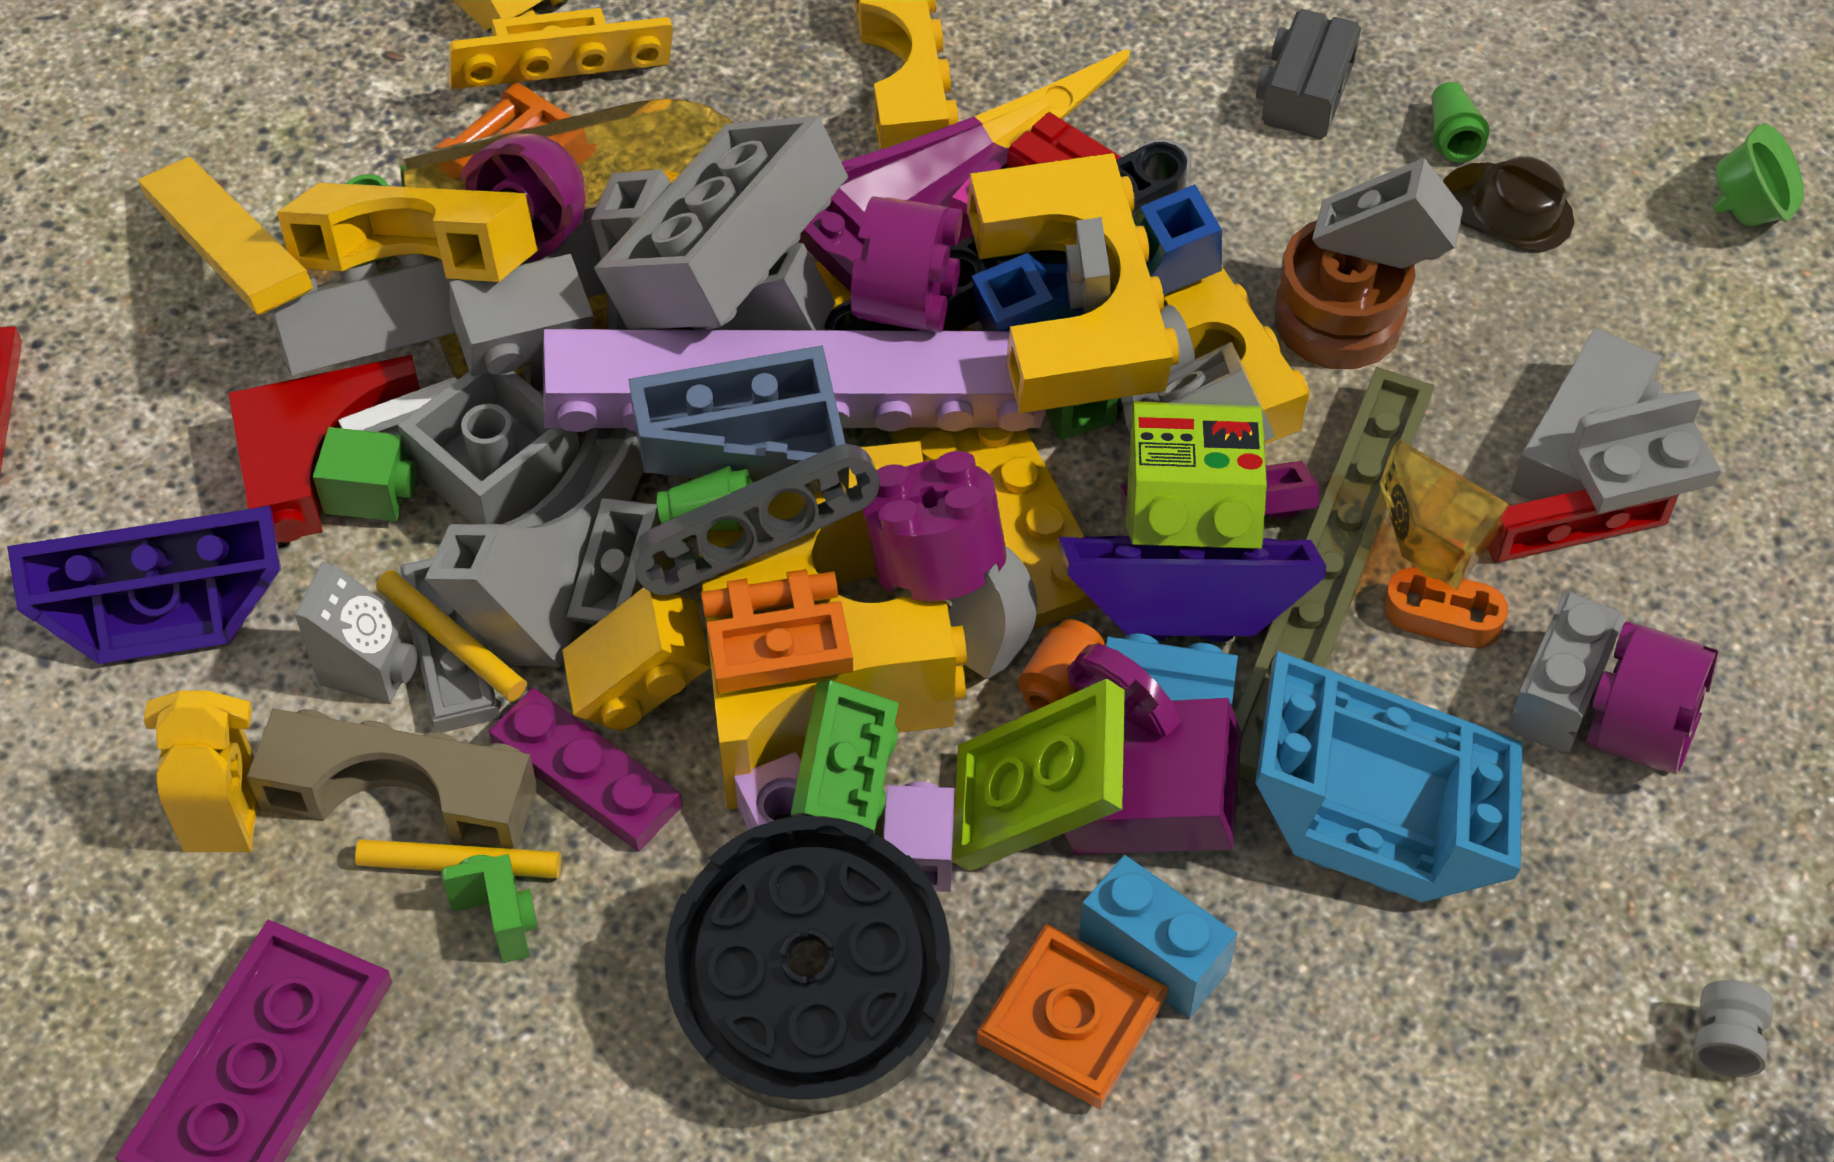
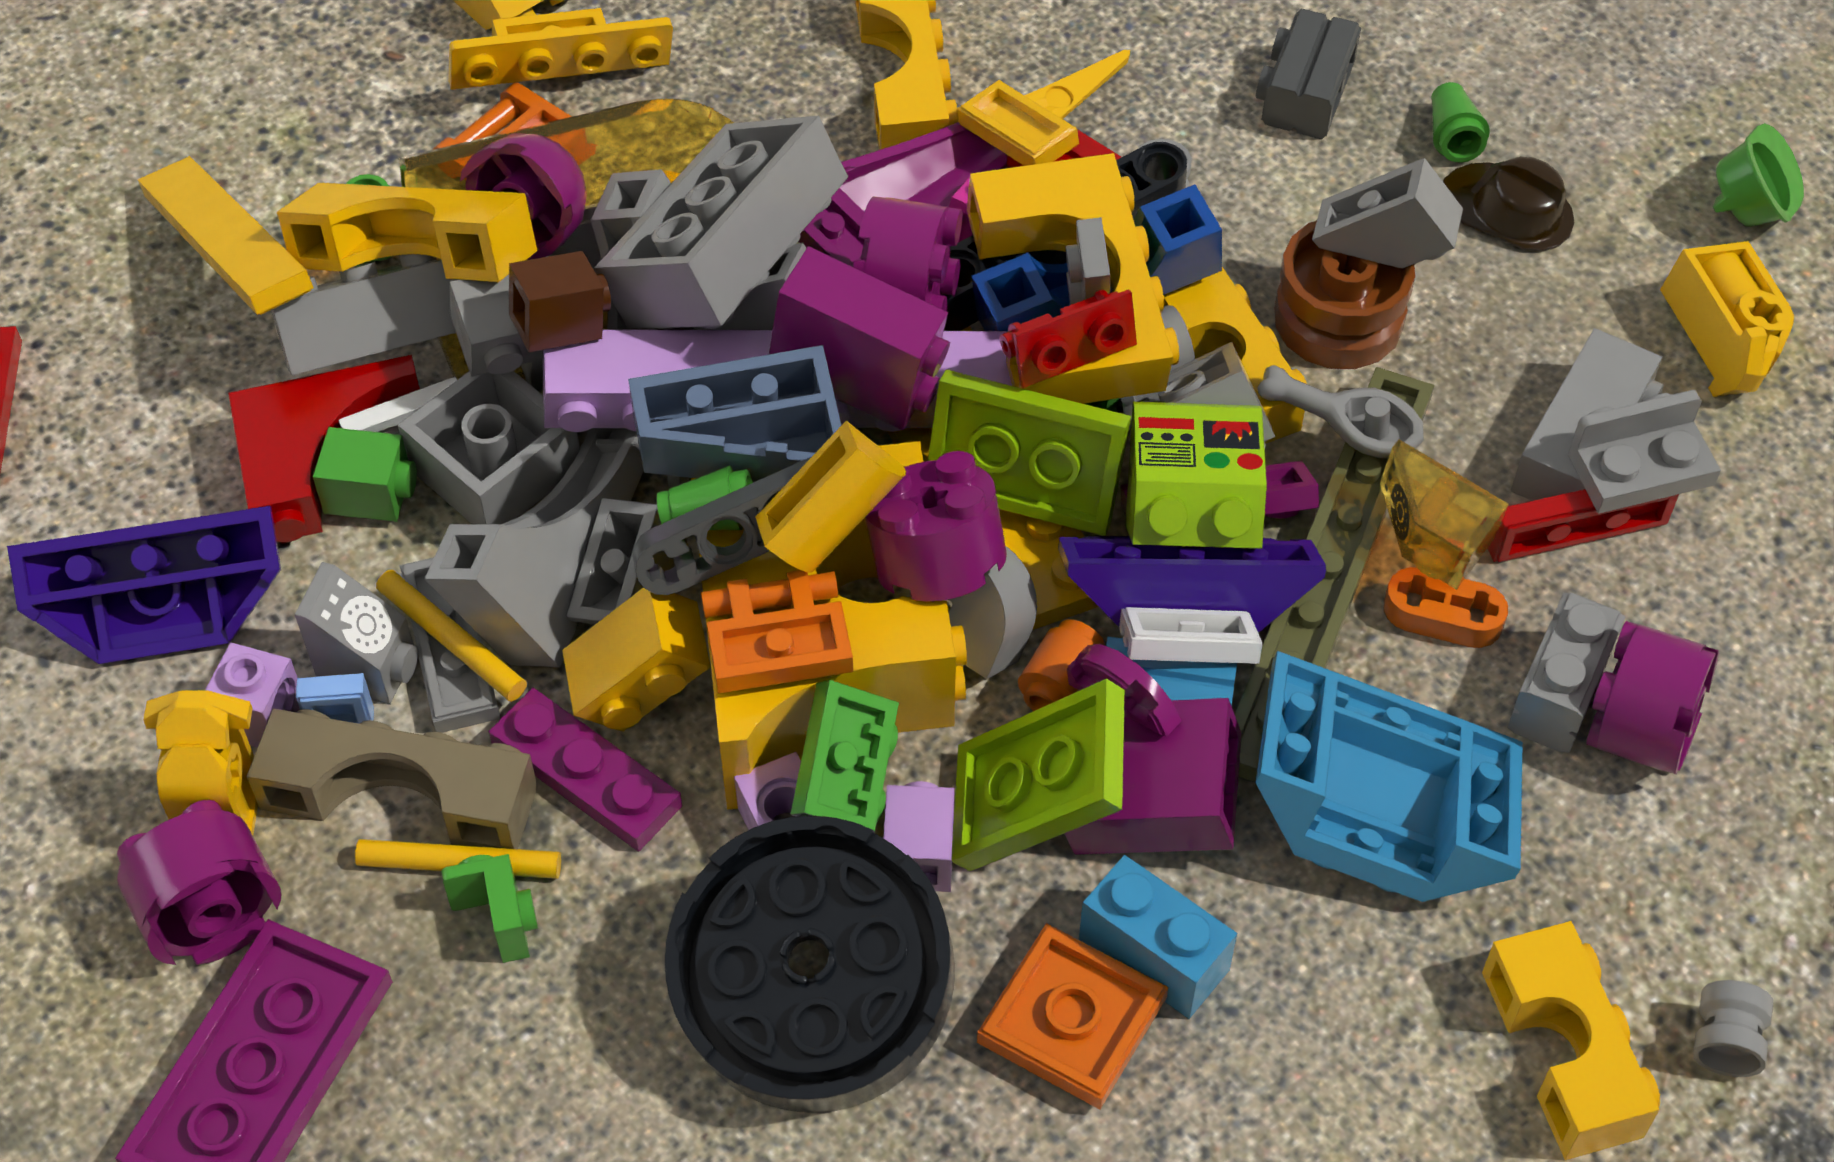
none -> magenta brick [117,800,282,965]
none -> lavender brick [205,642,300,748]
none -> light blue tile [296,673,374,724]
none -> reddish brown brick [509,251,611,352]
none -> yellow brick [755,421,906,572]
none -> magenta brick [769,246,950,430]
none -> lime plate [928,369,1131,536]
none -> yellow tile [957,80,1079,166]
none -> red hinge [1000,289,1137,388]
none -> white tile [1119,607,1263,664]
none -> light grey piece [1257,365,1424,459]
none -> yellow arch [1482,921,1660,1160]
none -> yellow piece [1660,241,1794,397]

